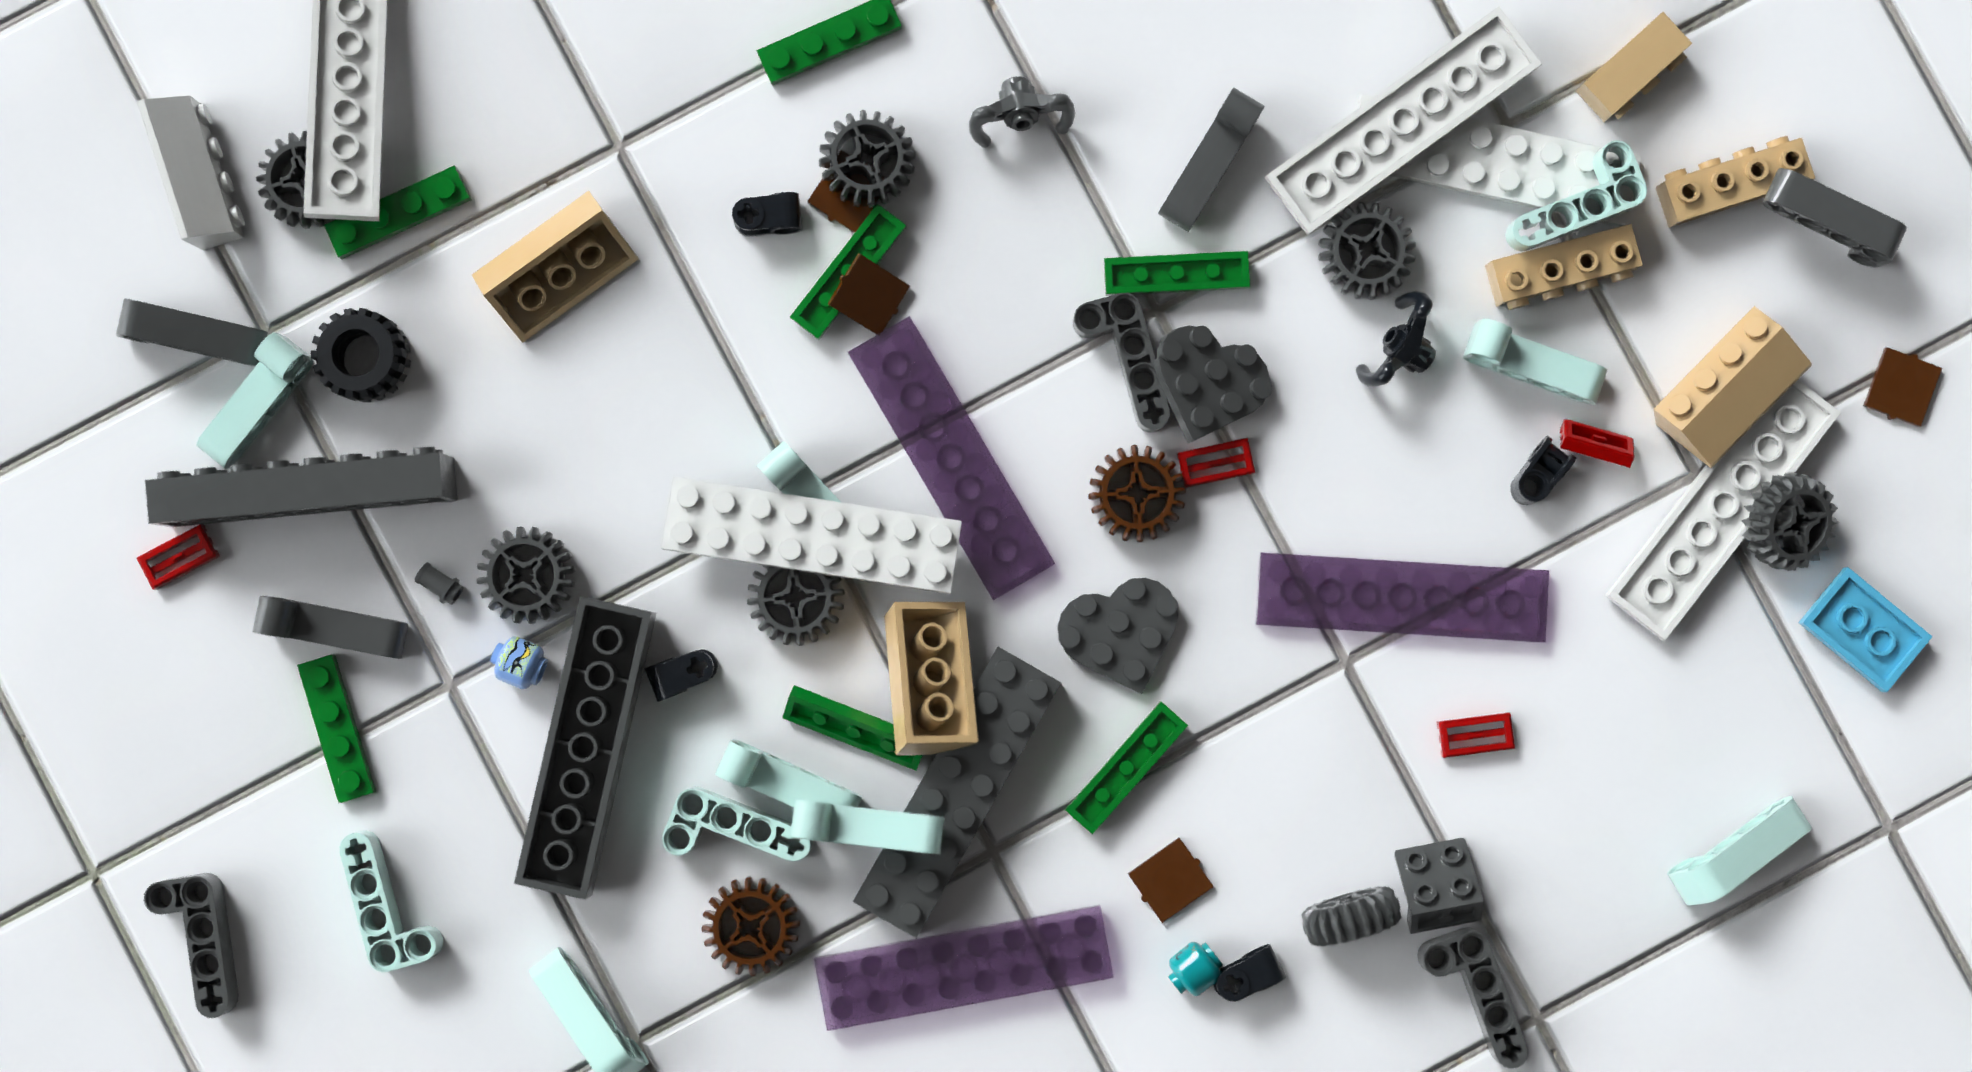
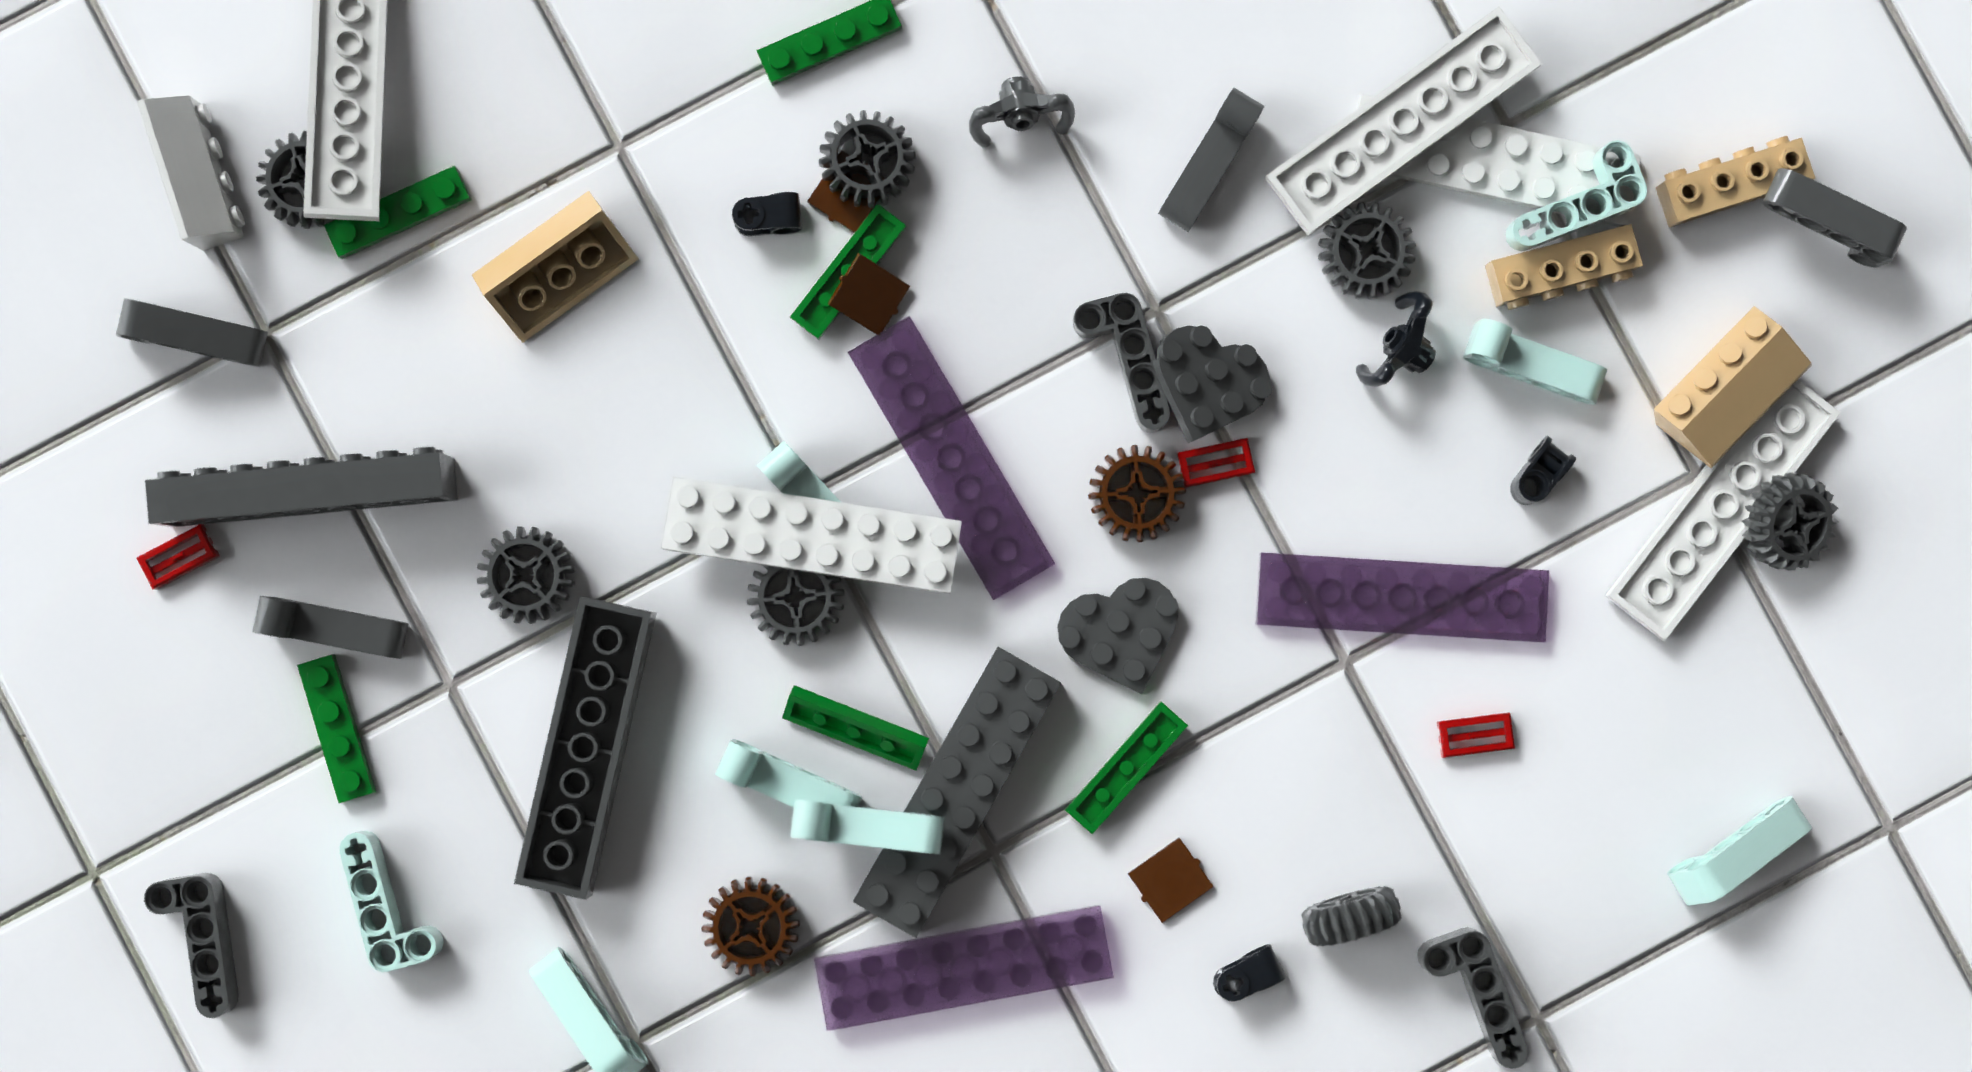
light aqua beam [196,332,314,469] -> none
black tyre [311,308,411,402] -> none
dark grey pin [415,562,464,605] -> none
light blue head [490,636,548,689] -> none
black piece [644,649,718,702] -> none
light aqua beam [662,787,813,861] -> none
tan slope [884,602,978,755] -> none
green plate [1104,251,1250,296] -> none
teal head [1168,942,1223,996] -> none
dark grey bracket [1394,838,1484,934] -> none
red tile [1560,419,1635,468] -> none
tan brick [1576,12,1692,122] -> none
medium azure plate [1798,567,1932,692] -> none
reddish brown piece [1863,347,1942,427] -> none

